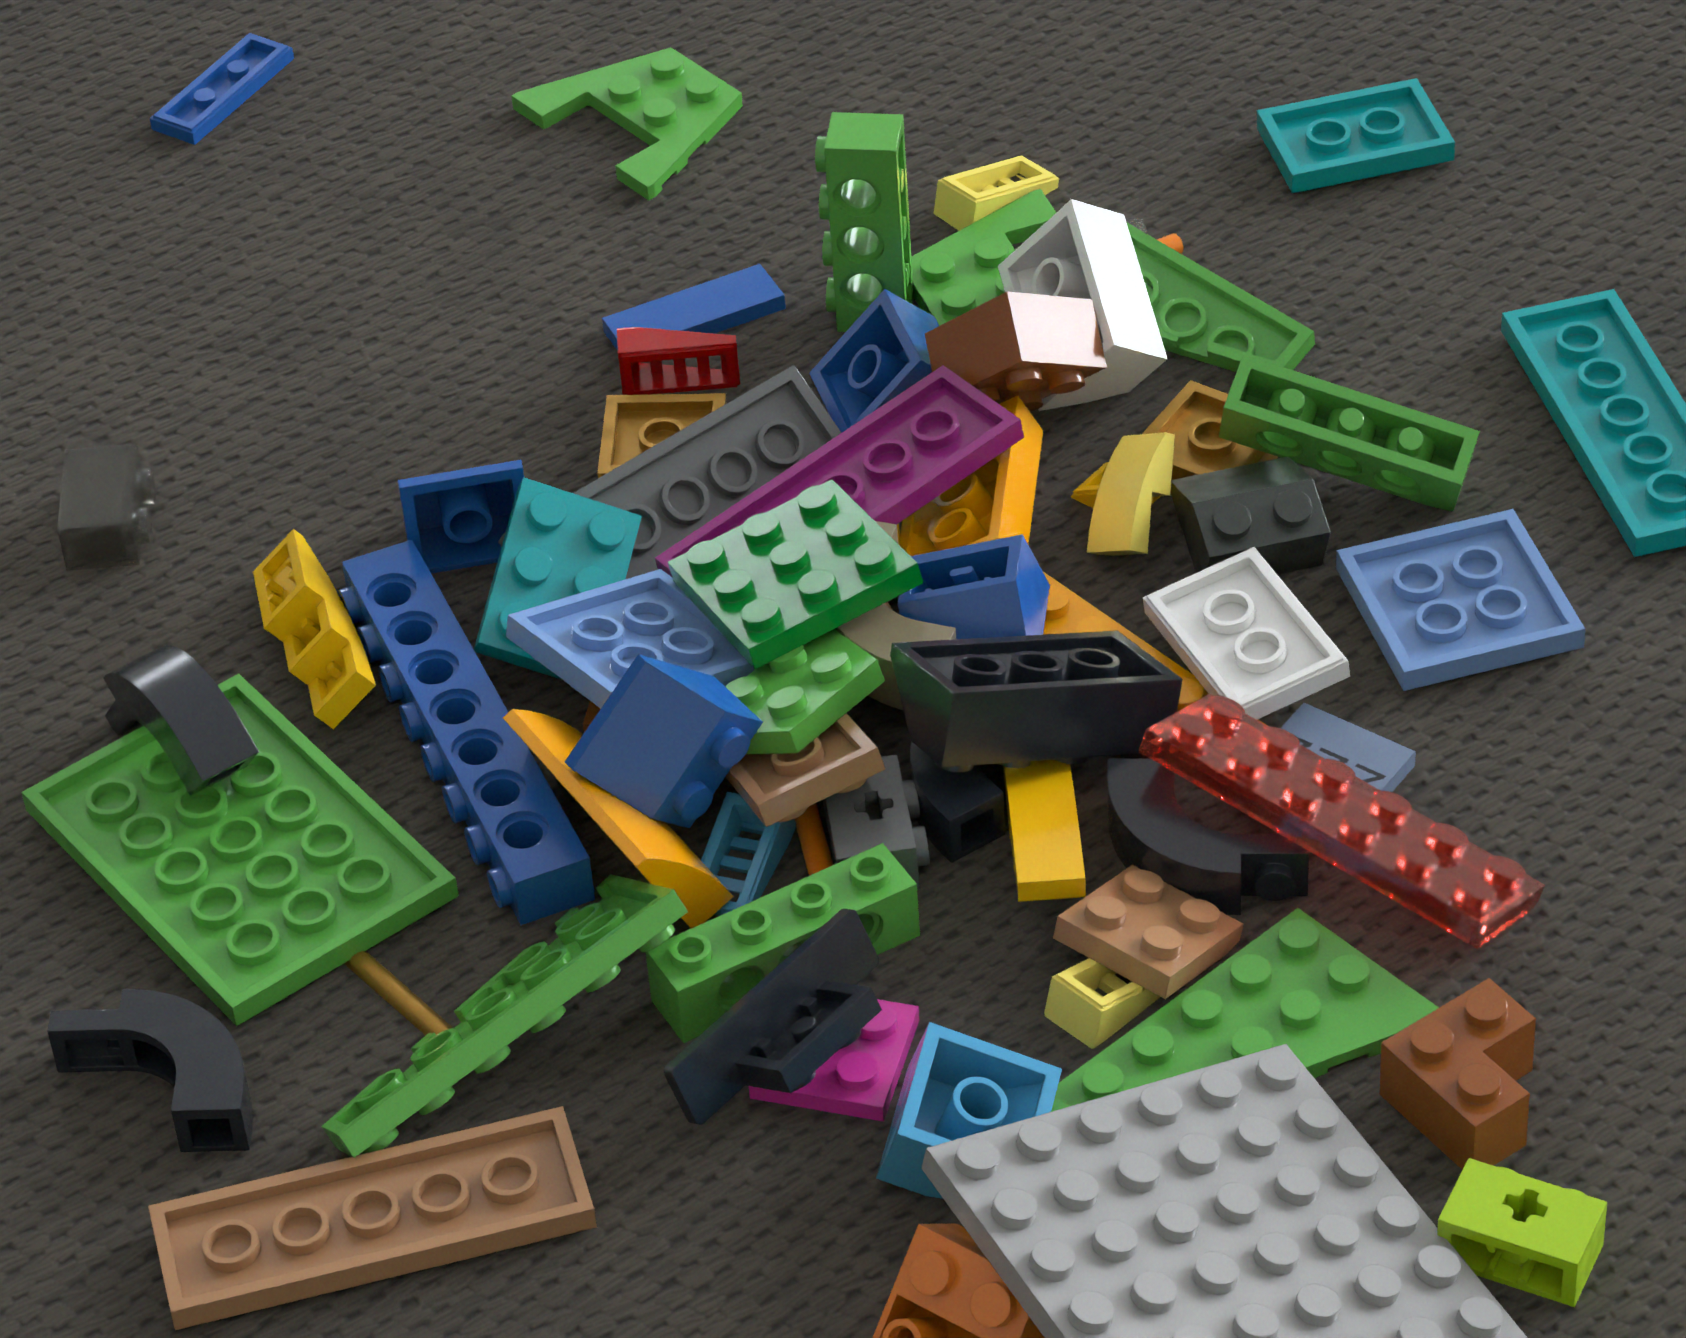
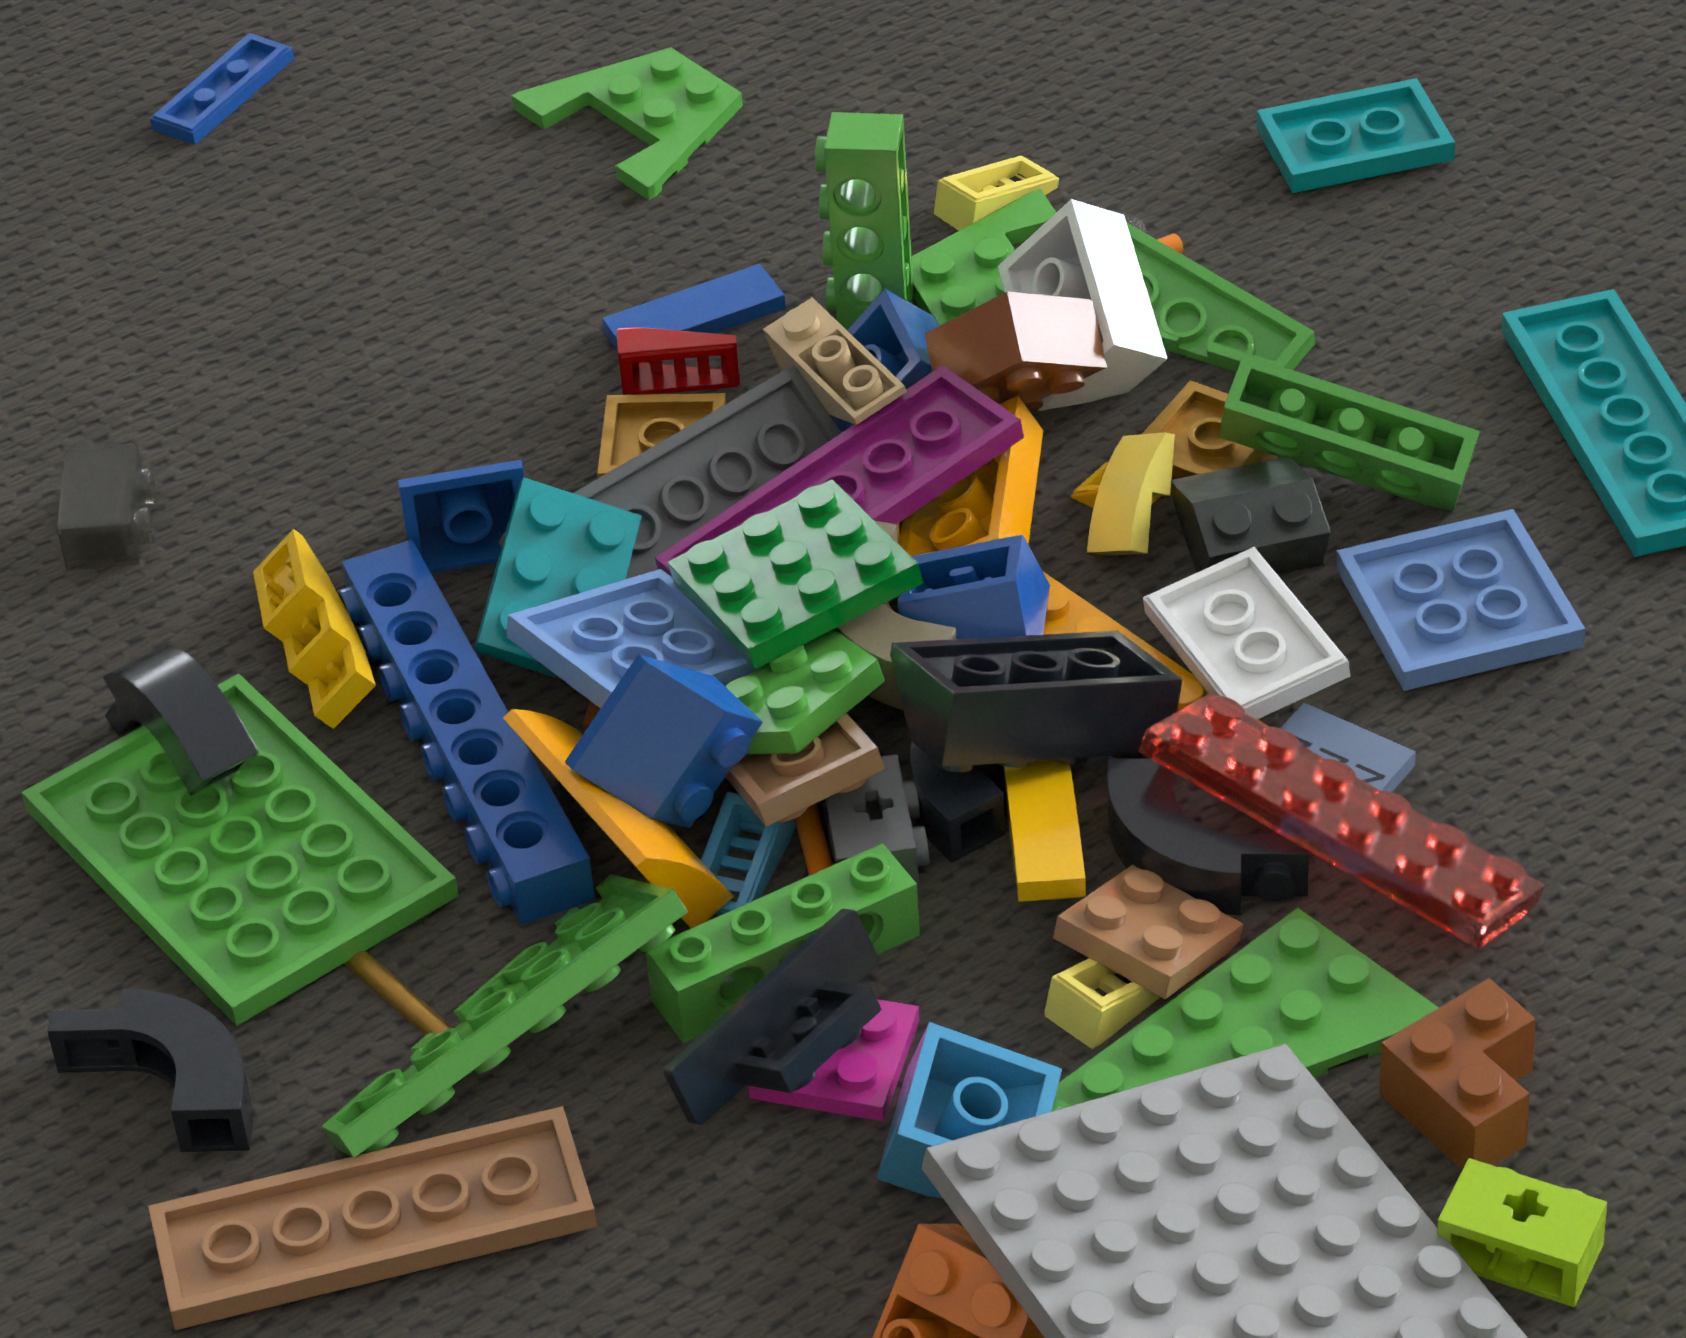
none -> tan slope [763,297,907,425]

